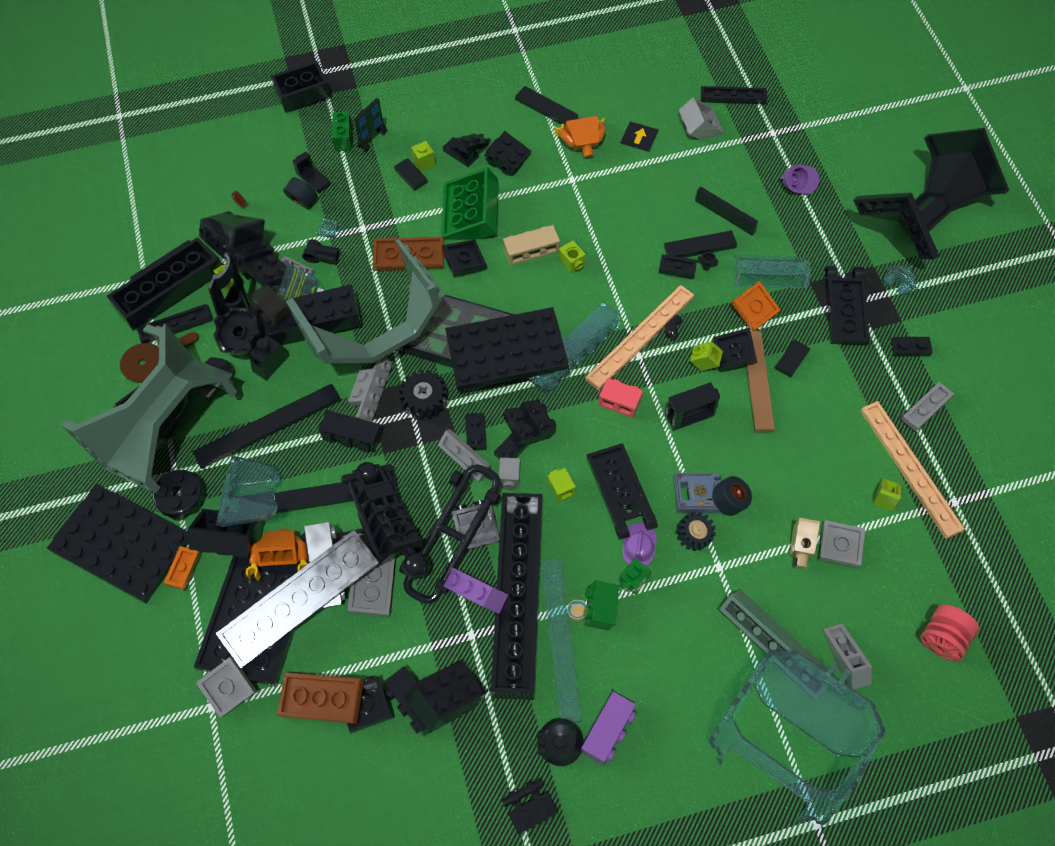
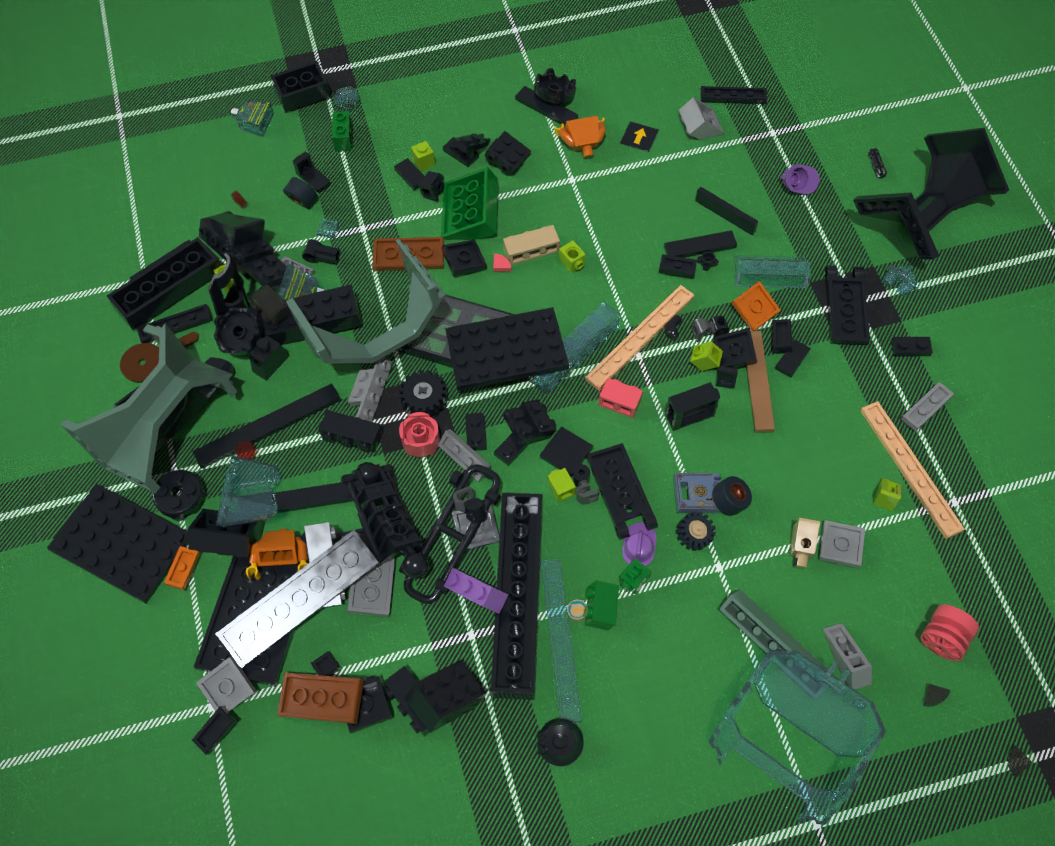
black flag [354,98,387,152] -> none
light grey brick [499,458,520,490] -> none
black plate [501,778,558,835] -> none
medium lavender brick [581,692,637,766] -> none
none -> black tile [192,706,237,755]
none -> clear light blue torso [231,101,274,137]
none -> clear red tile [235,441,255,460]
none -> black tile [311,651,340,676]
none -> clear light blue head [334,86,359,110]
none -> coral brick [399,412,440,457]
none -> black brick [418,171,445,201]
none -> black leg [453,486,485,522]
none -> coral tile [493,254,511,272]
none -> black plate [534,68,576,105]
none -> black tile [540,426,593,477]
none -> leg [573,464,599,505]
none -> leg [692,316,730,342]
none -> black plate [716,366,738,388]
none -> black tile [772,319,792,353]
none -> black axle [868,148,887,178]
none -> clear smoke tile [923,684,950,707]
none -> clear smoke tile [1007,745,1033,778]

